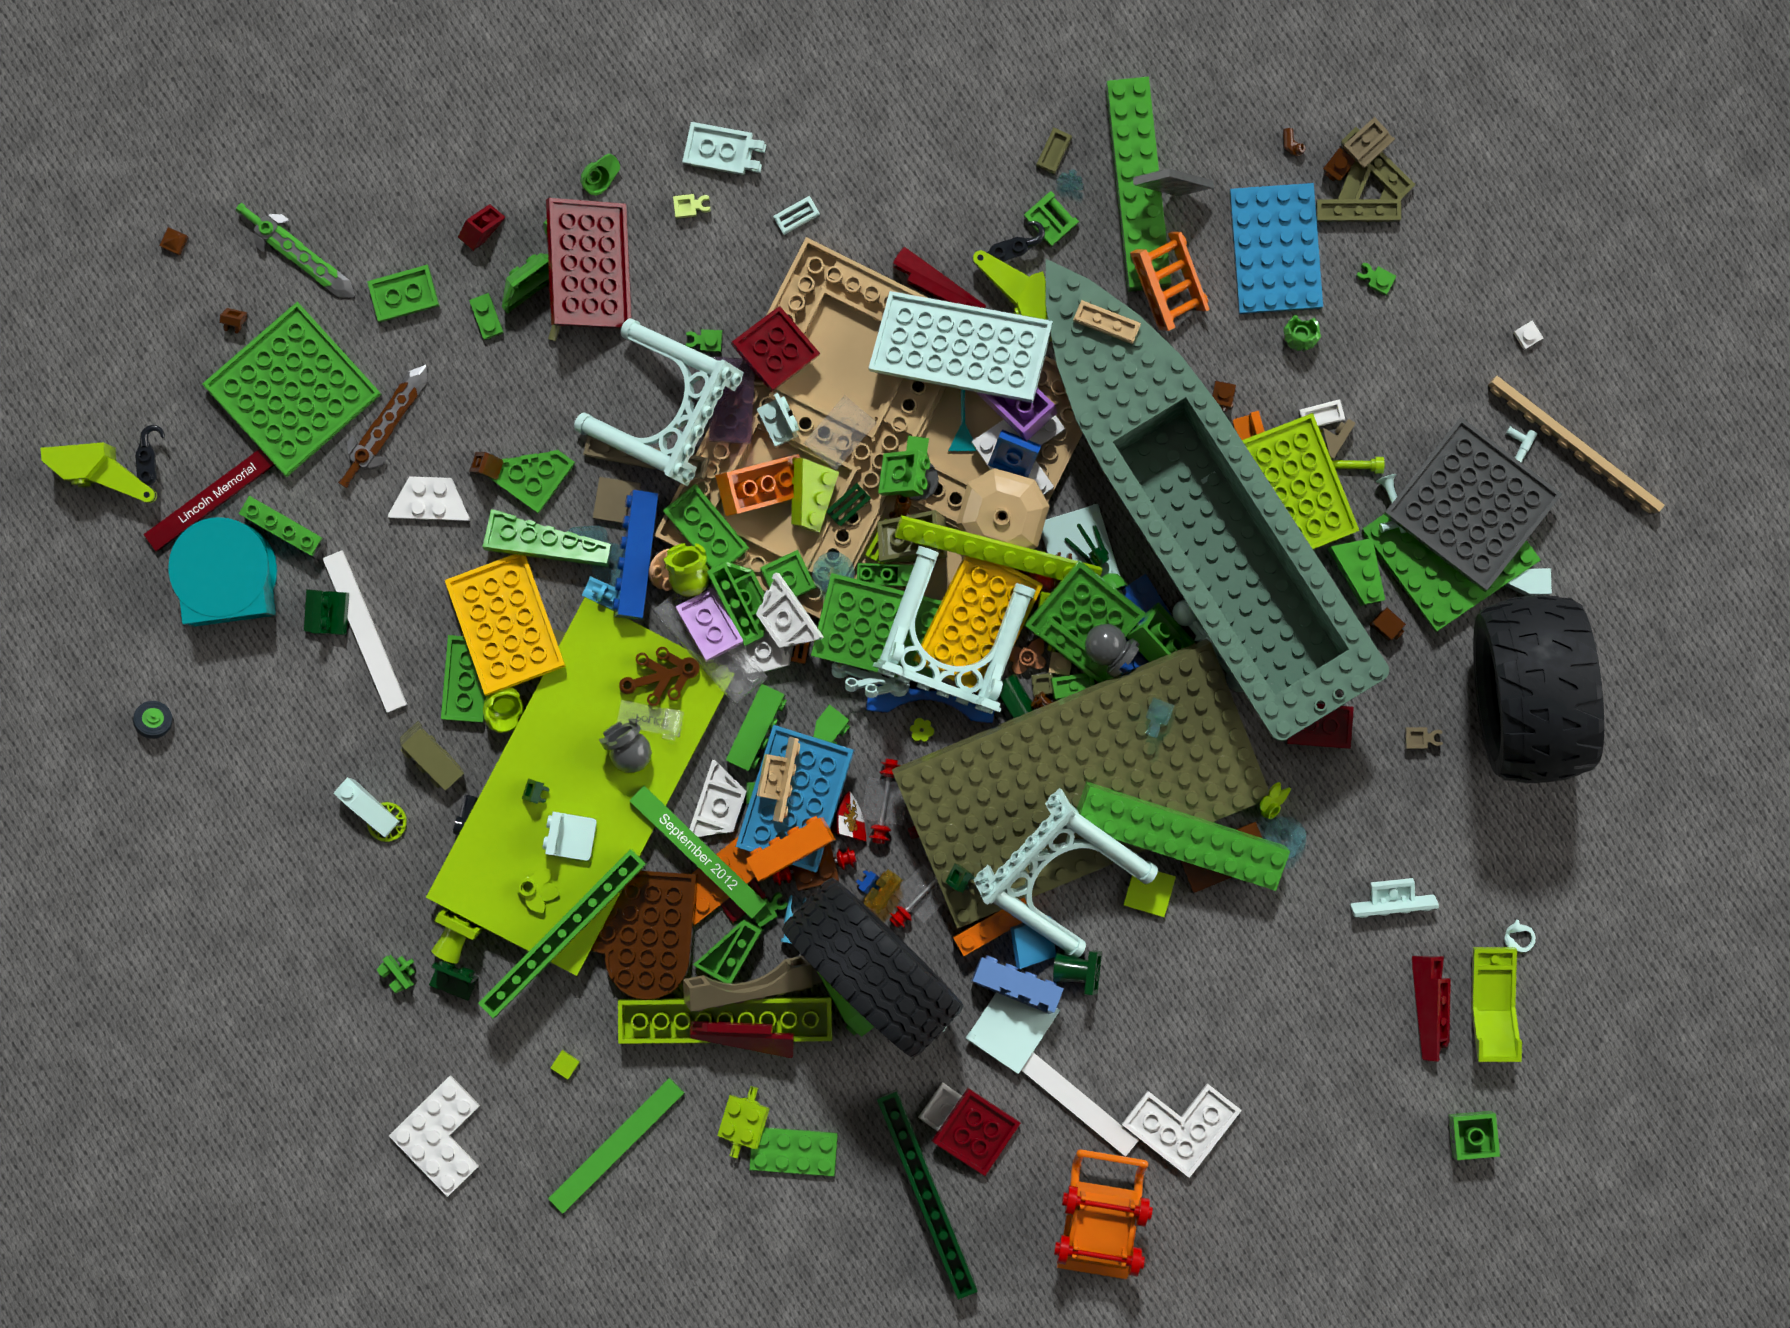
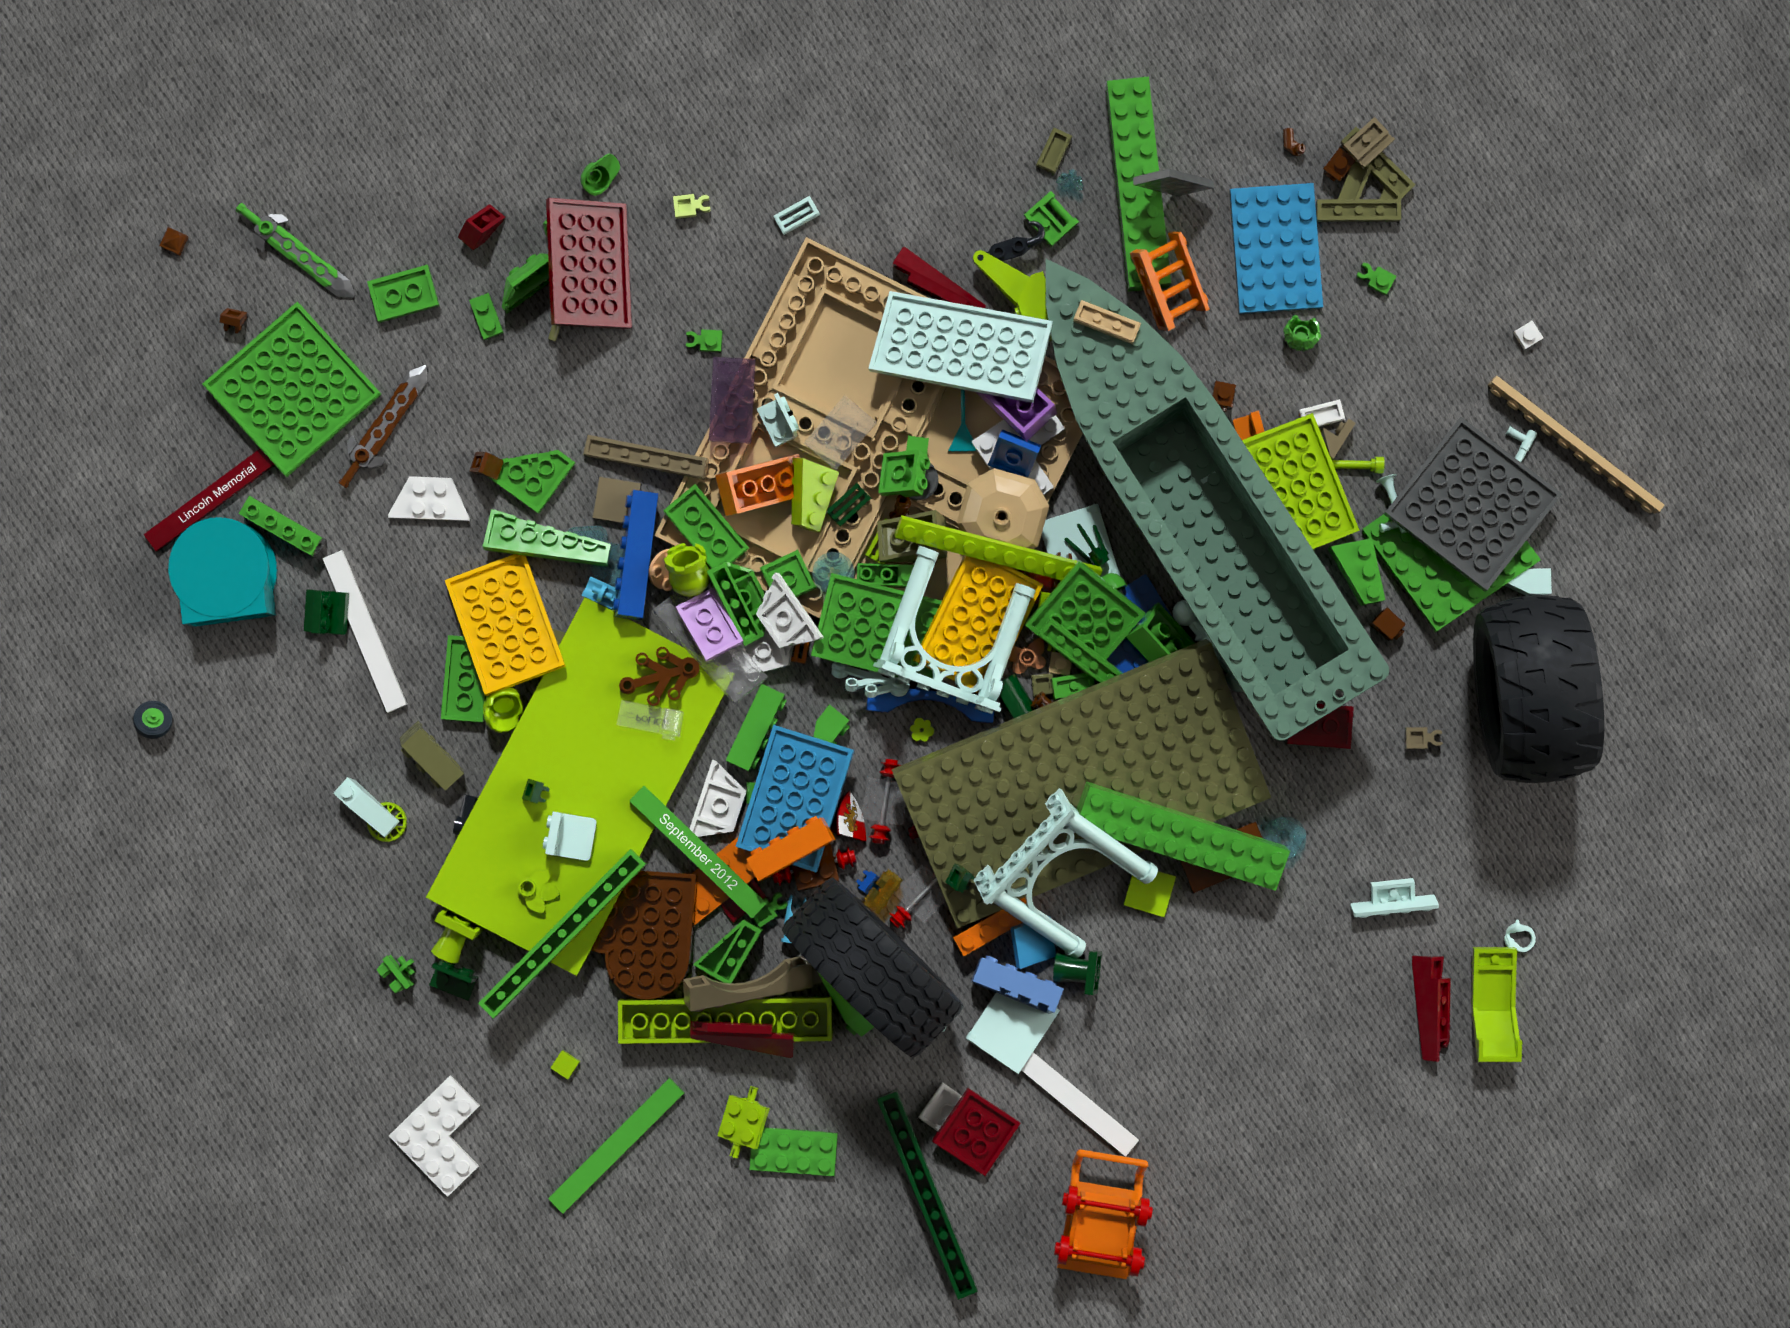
lime slope [40,425,165,503] -> none
light aqua arch [574,318,744,486] -> none
dark grey tile [599,718,652,773] -> none
light aqua tile [682,122,766,175] -> none
dark red plate [731,306,820,392] -> none
tan bracket [757,737,800,823] -> none
dark grey tile [1085,624,1140,678] -> none
white plate [1122,1083,1242,1178] -> none
clear light blue plate [1146,697,1175,738] -> none
lime plate [1260,782,1291,819] -> none
bright green brick [1448,1111,1500,1160] -> none

